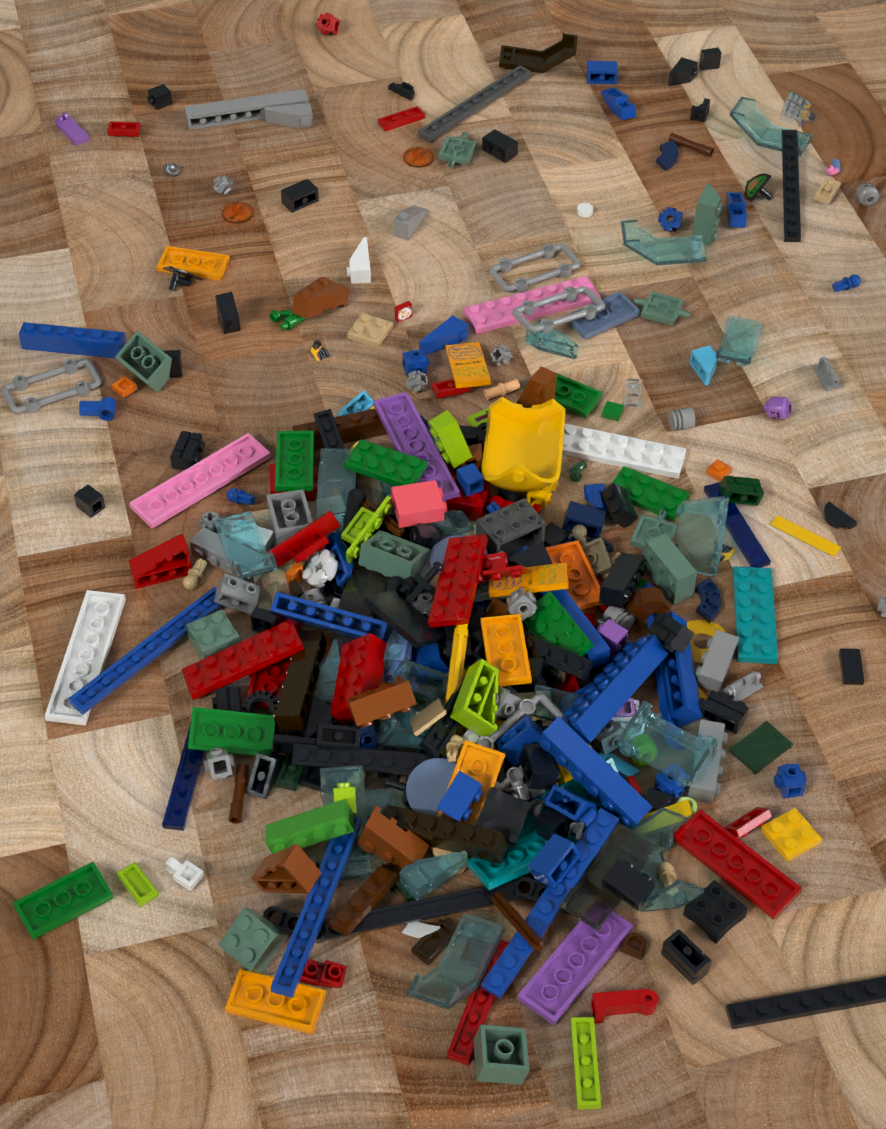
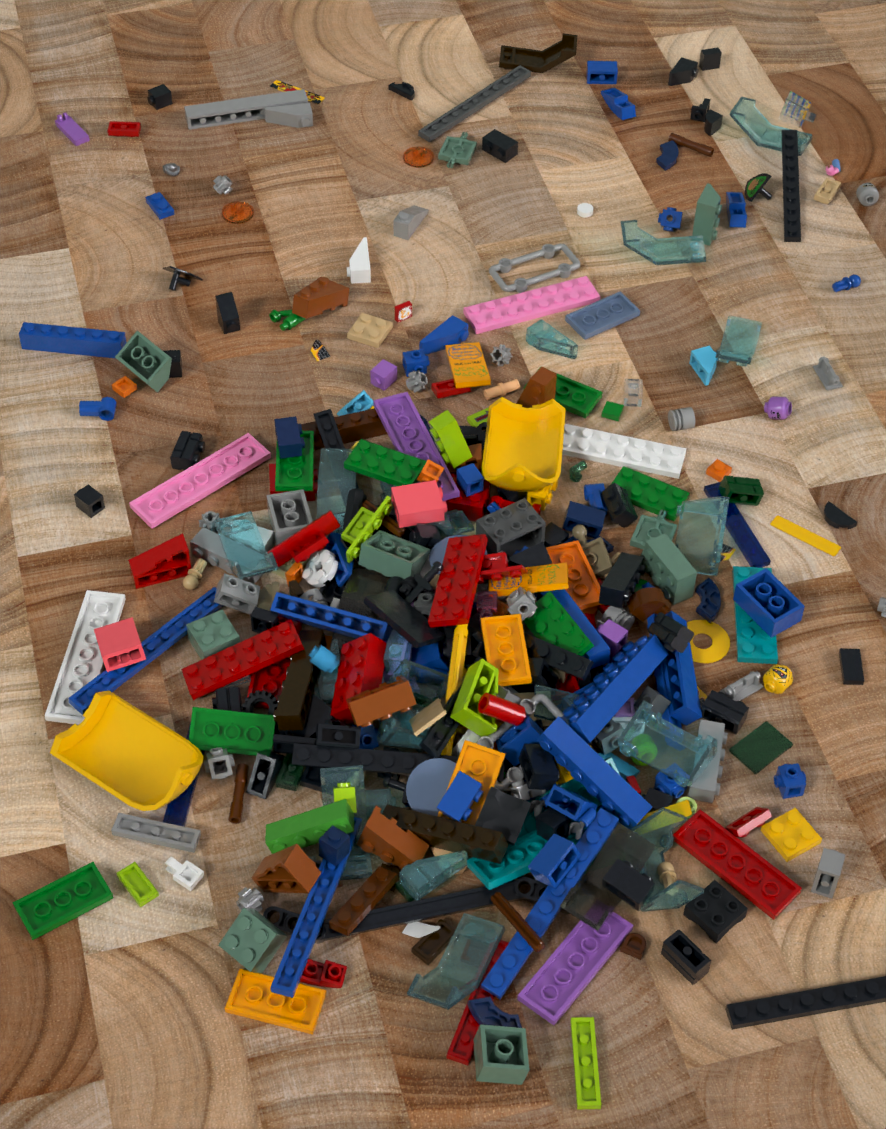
light grey bar [1,358,102,414] -> none
light orange tile [156,246,230,281] -> none
blue axle [226,488,255,505] -> none
black brick [281,179,319,213] -> none
red brick [316,13,340,36] -> none
red tile [378,106,425,132] -> none
tan axle [445,734,464,762] -> none
light grey bar [512,286,605,334] -> none
red leg [590,989,658,1024] -> none
sand green plate [634,291,691,326] -> none
light grey brick [695,630,739,692] -> none
none -> yellow panel [50,690,204,811]
none -> coral brick [94,617,146,672]
none -> light grey plate [111,813,201,853]
none -> blue plate [145,192,175,220]
none -> light grey gear [236,887,264,912]
none -> sticker [270,80,325,104]
none -> dark blue brick [274,416,305,459]
none -> dark azure brick [308,645,340,674]
none -> dark blue brick [319,825,350,866]
none -> medium lavender brick [370,359,397,391]
none -> orange bracket [417,459,444,482]
none -> dark blue tile [467,997,522,1028]
none -> clear pink plate [477,591,498,624]
none -> red brick [478,693,526,726]
none -> dark grey brick [634,685,671,722]
none -> black brick [704,109,723,136]
none -> blue brick [733,568,805,638]
none -> yellow head [763,664,793,694]
none -> light grey brick [811,848,845,899]

